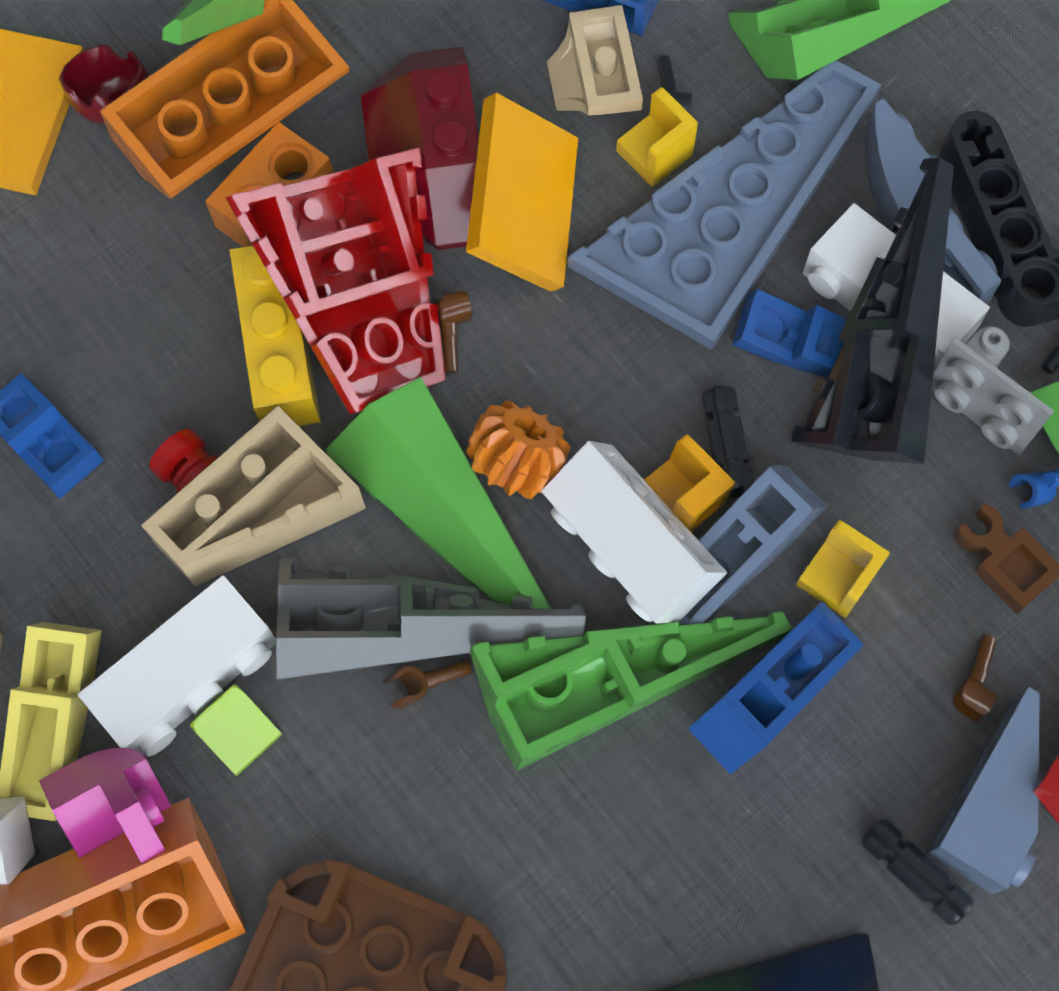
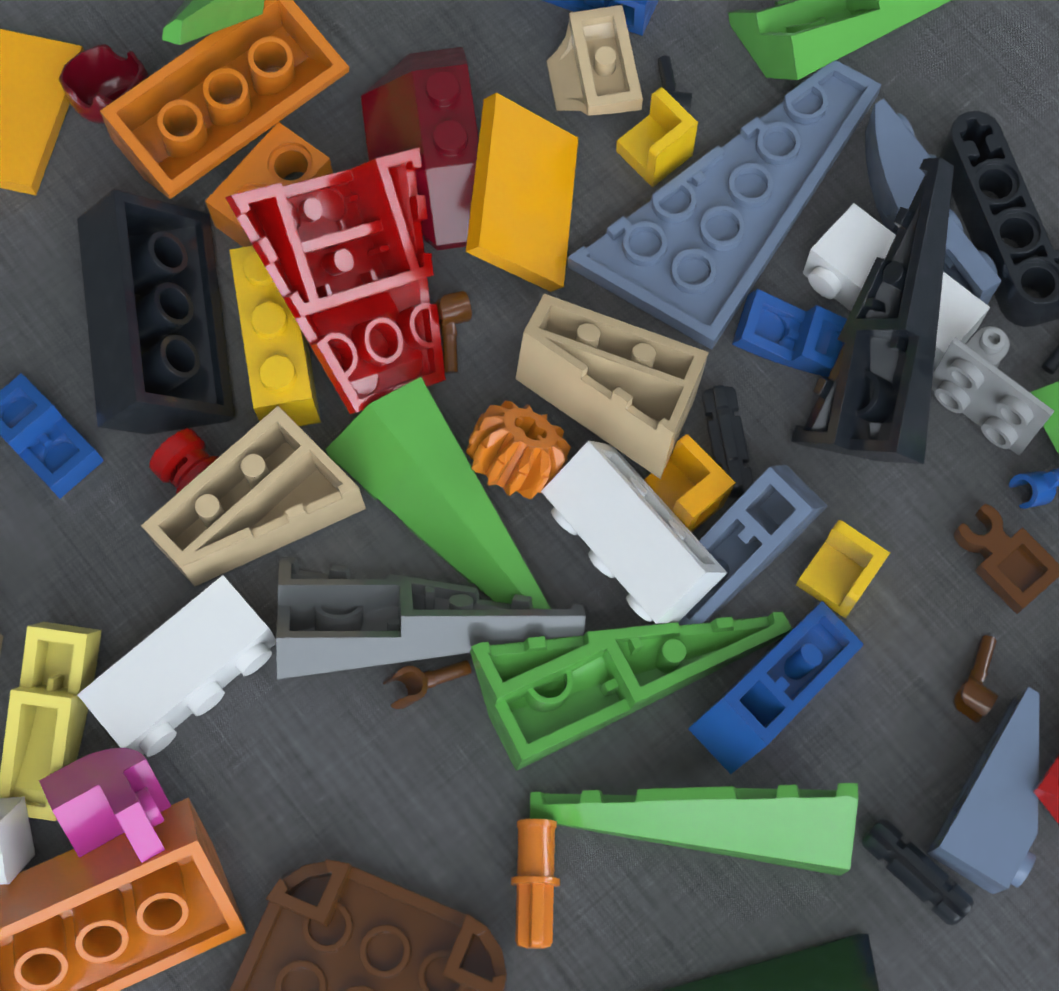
lime slope [190,684,282,776] -> none
none -> black slope [77,189,235,435]
none -> orange axle [511,819,560,949]
none -> tan wedge [515,294,709,479]
none -> wedge [530,783,858,876]

